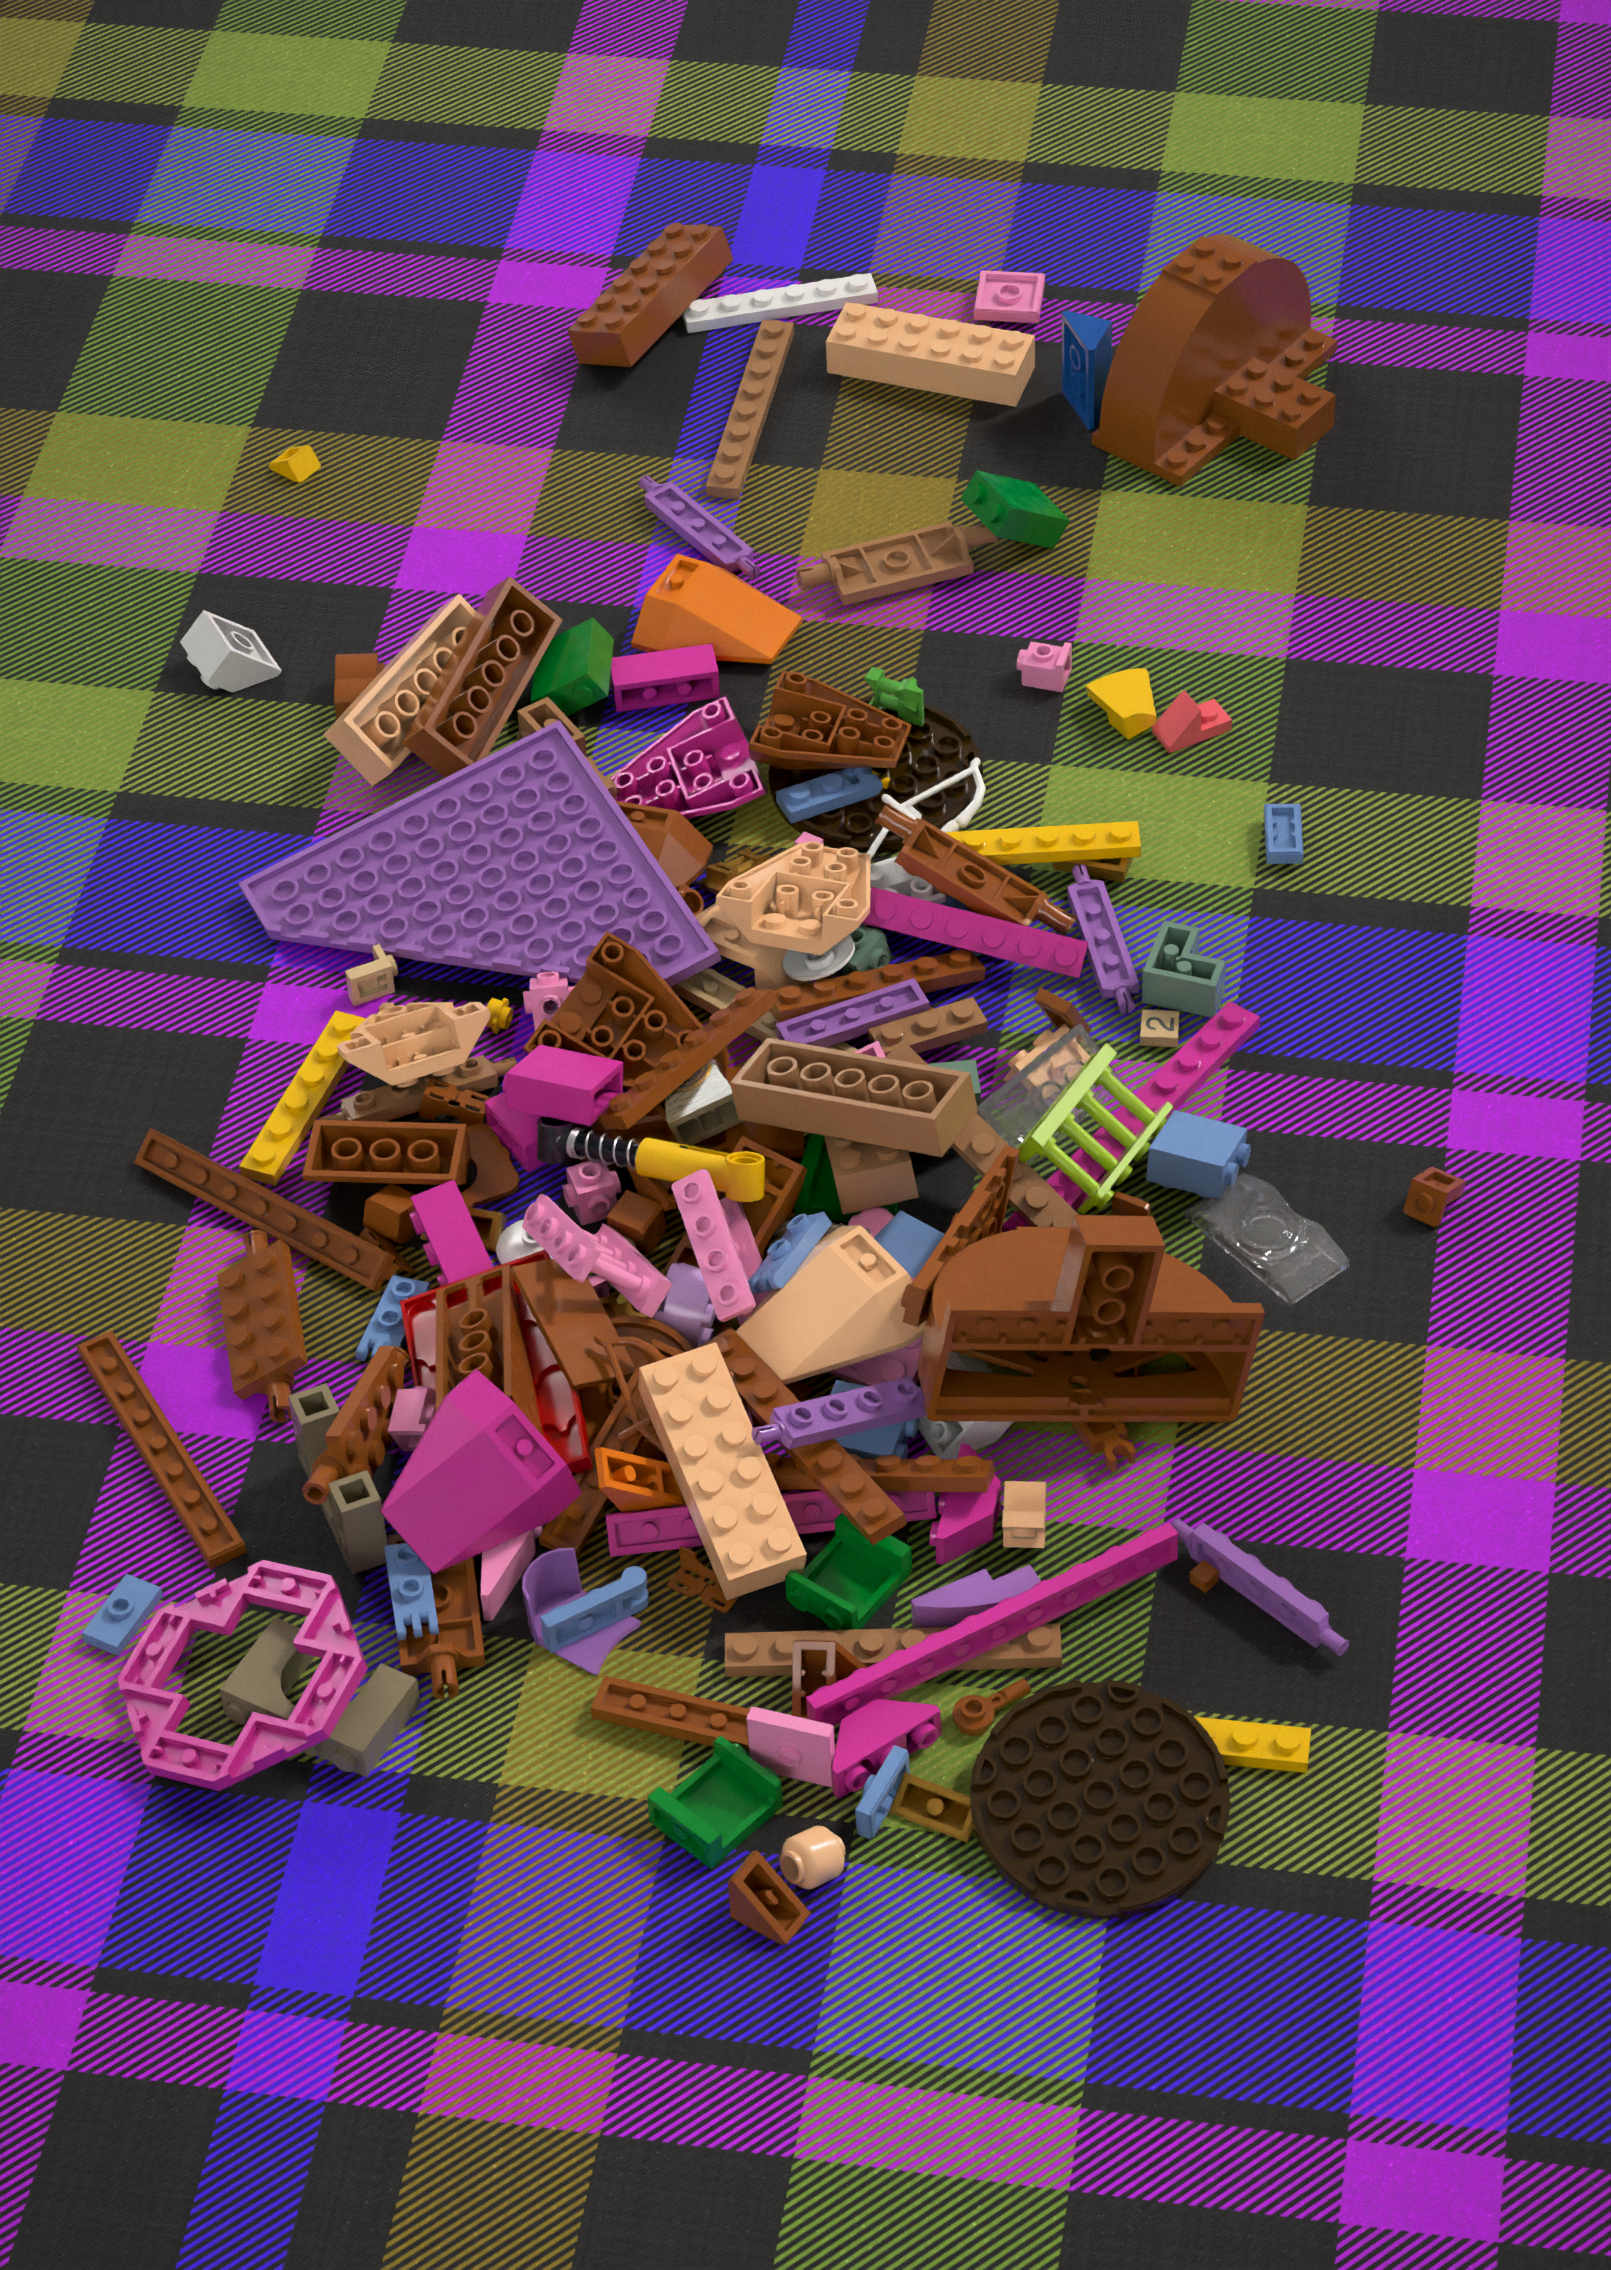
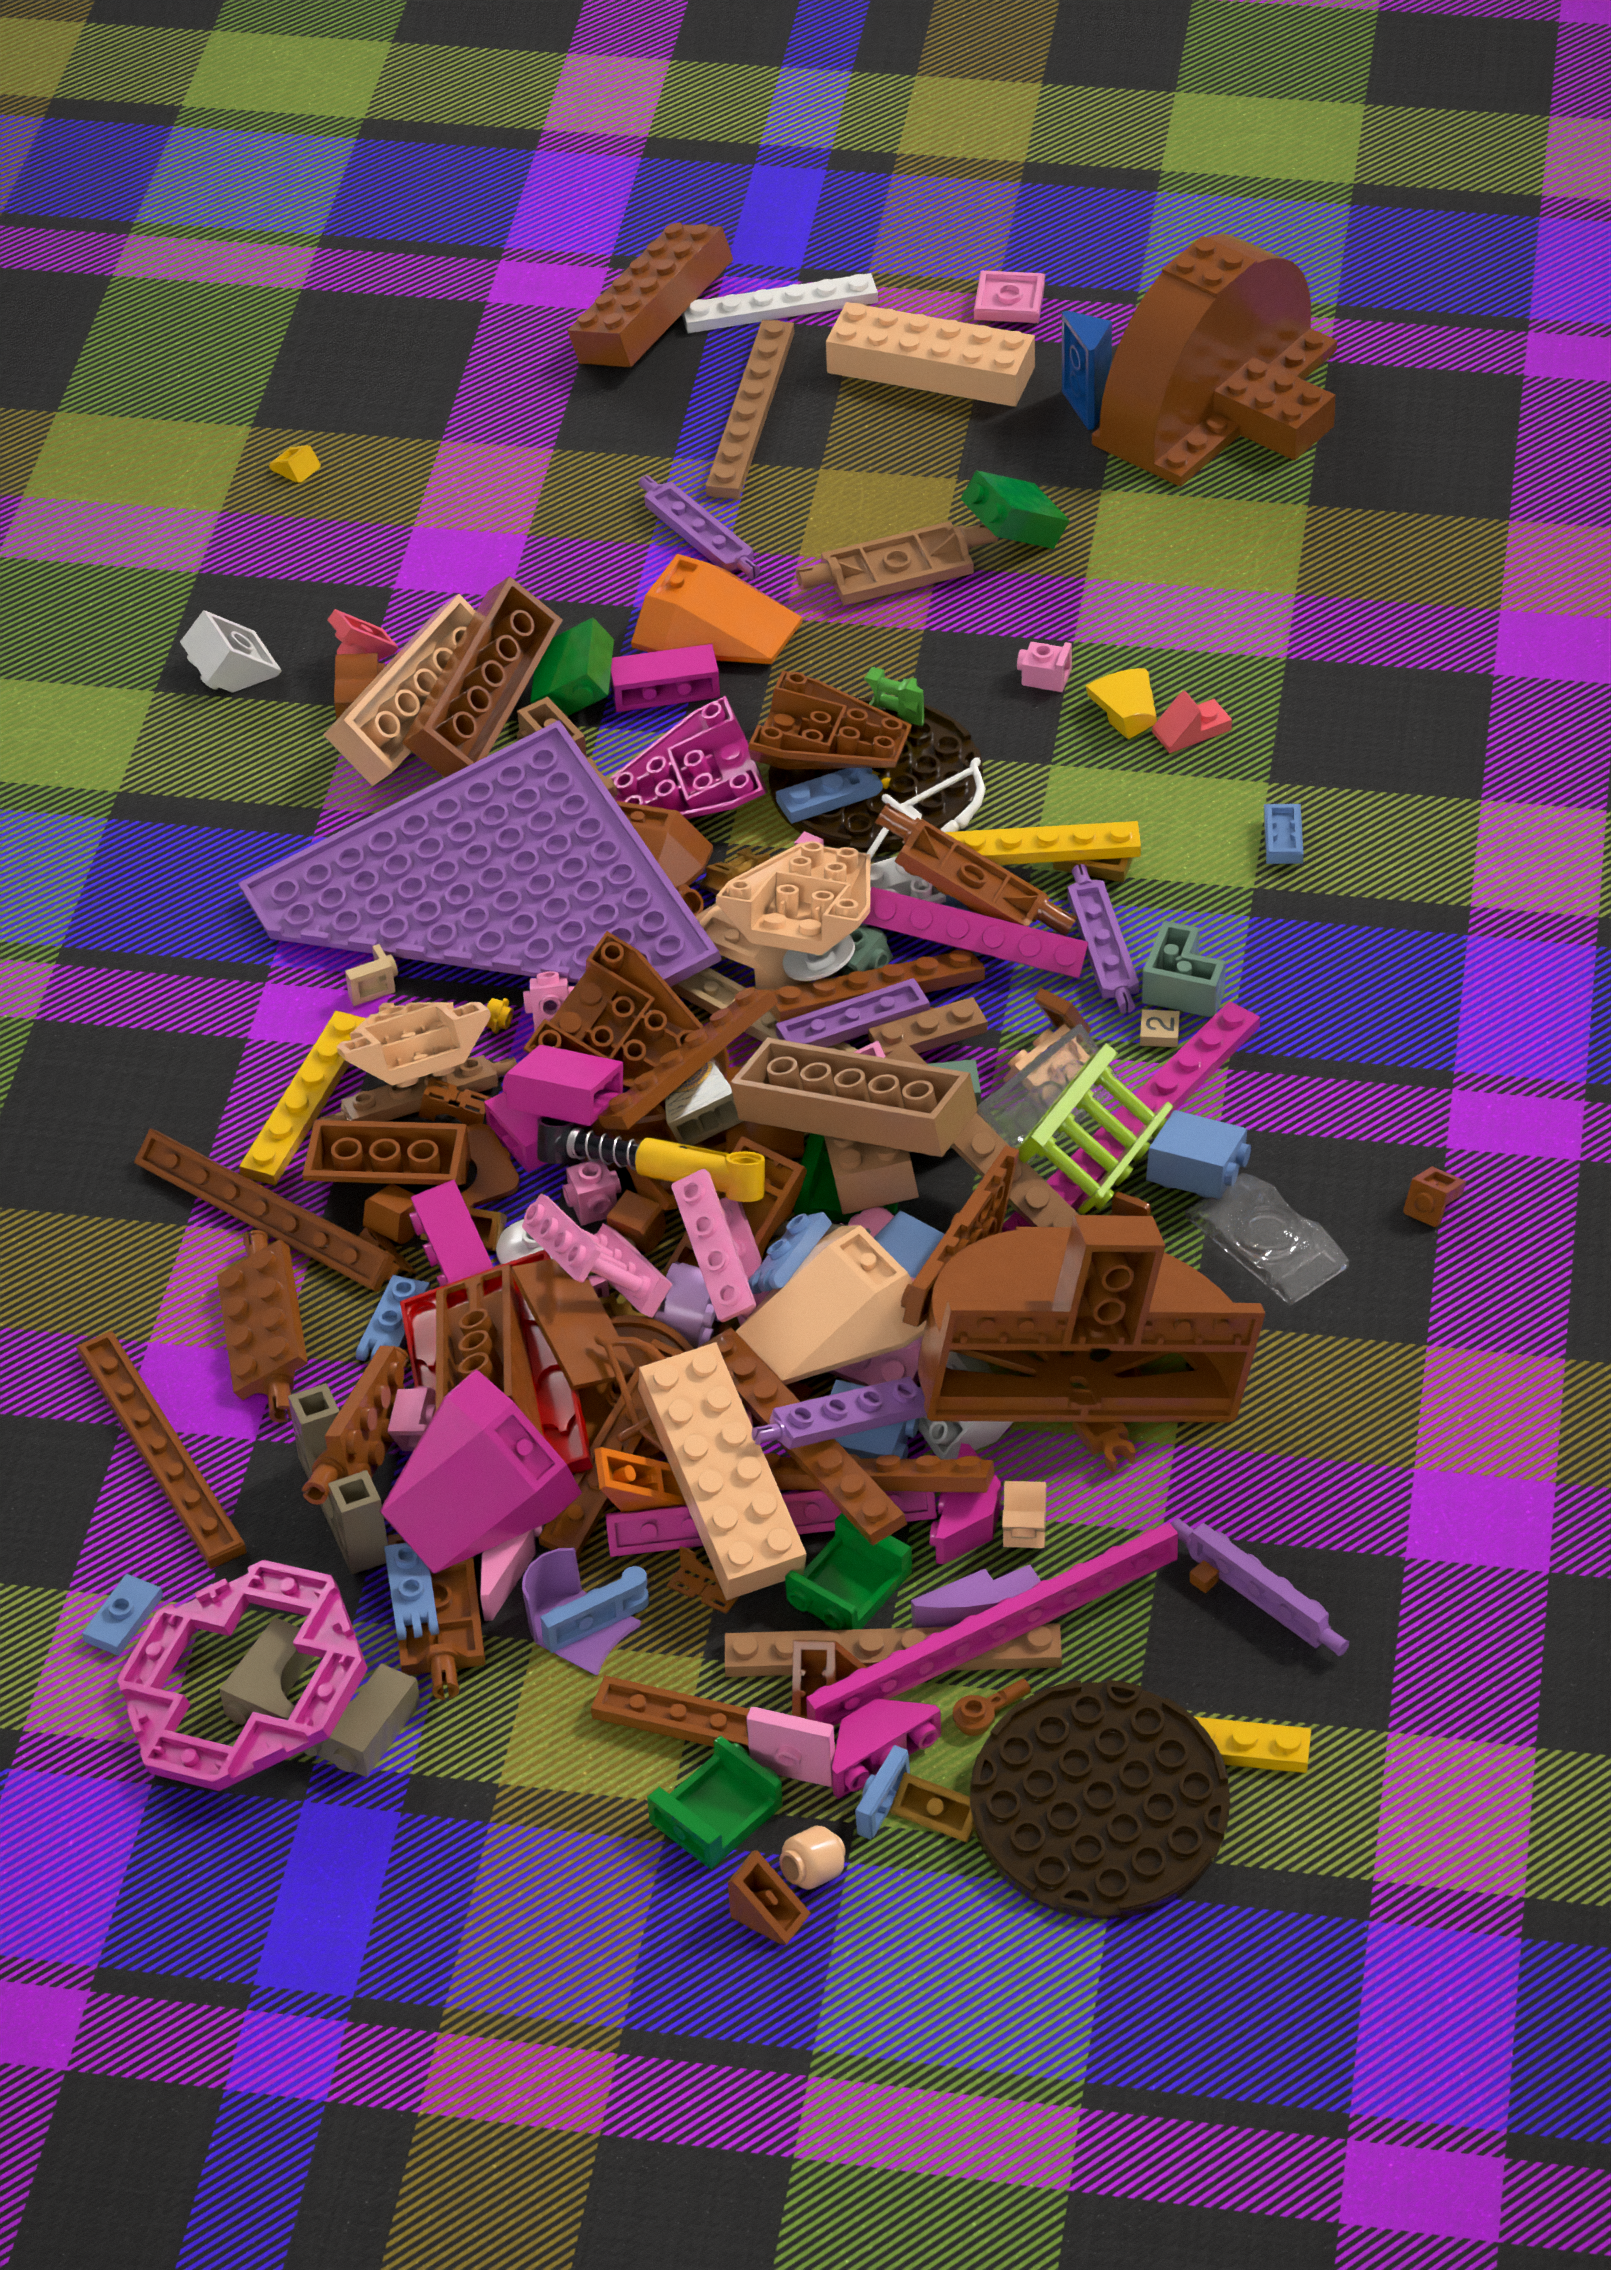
none -> coral slope [327,609,399,660]

